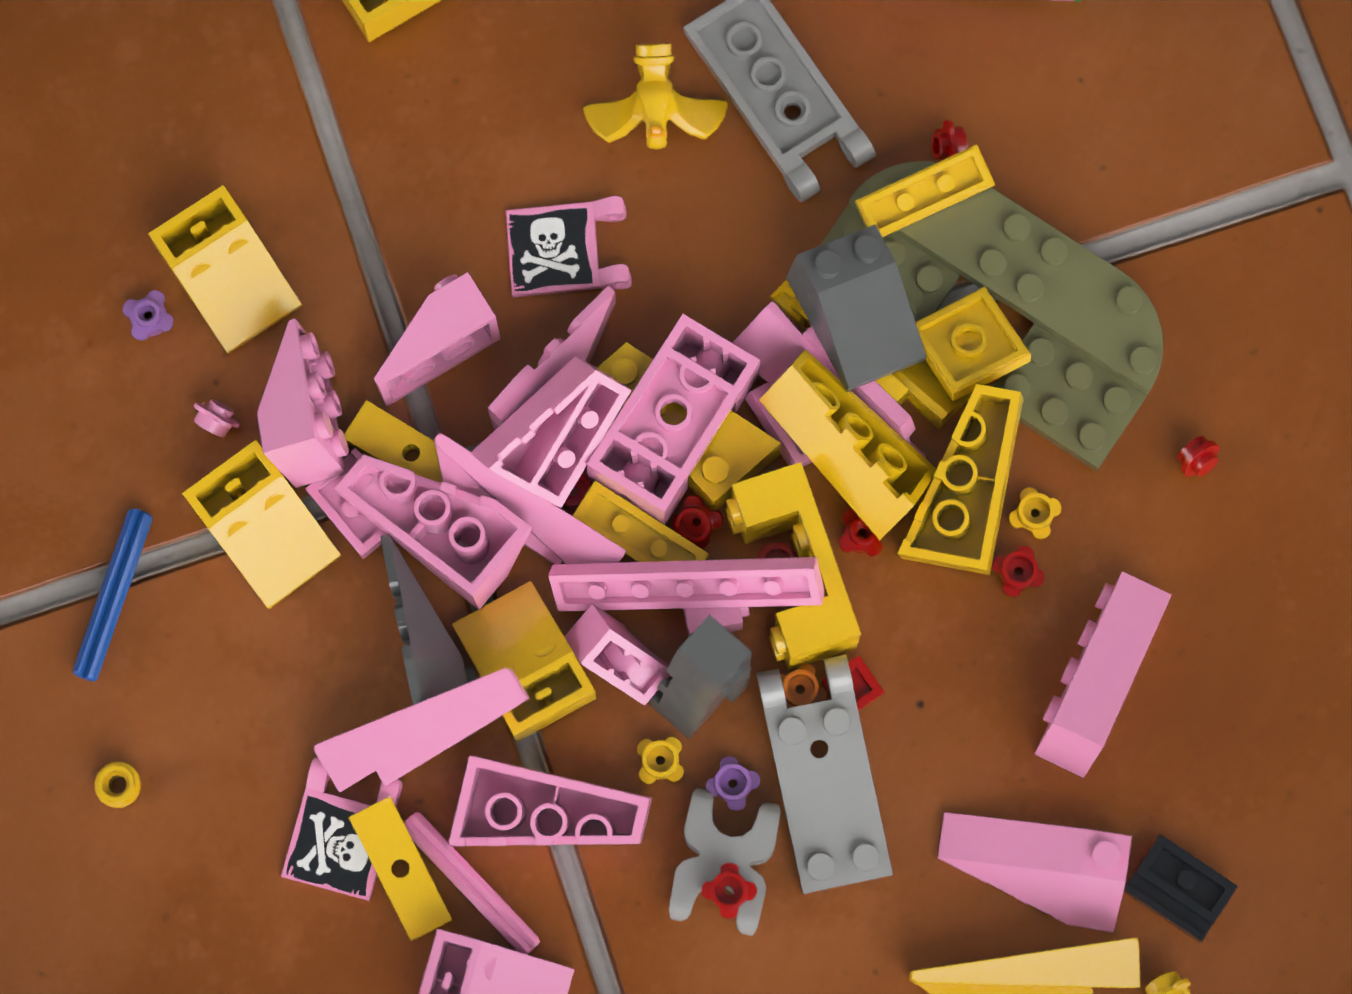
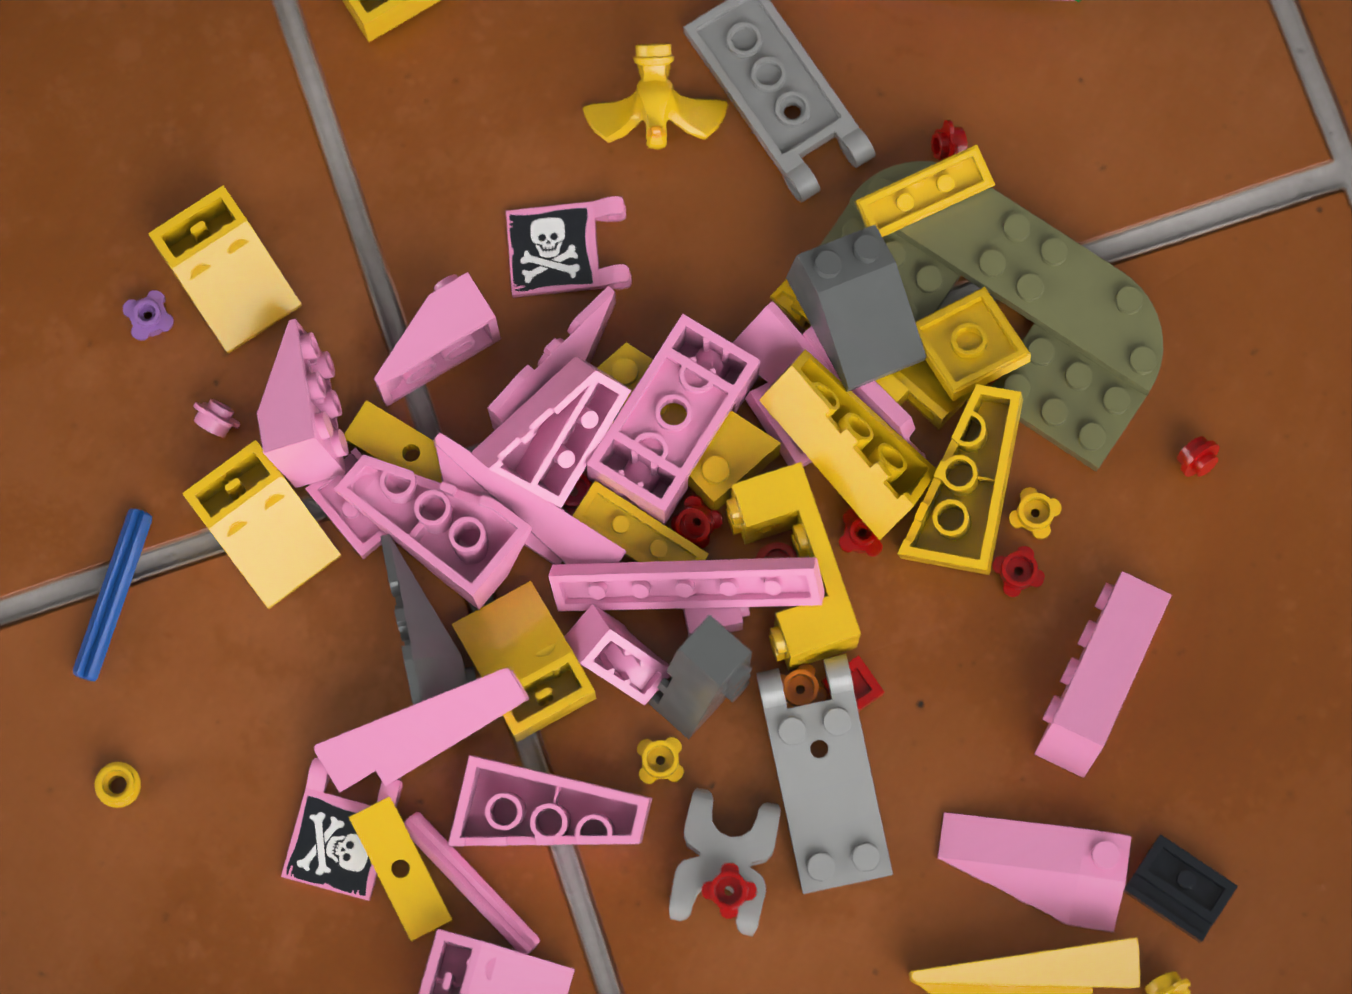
medium lavender plate [706,756,760,811] -> none

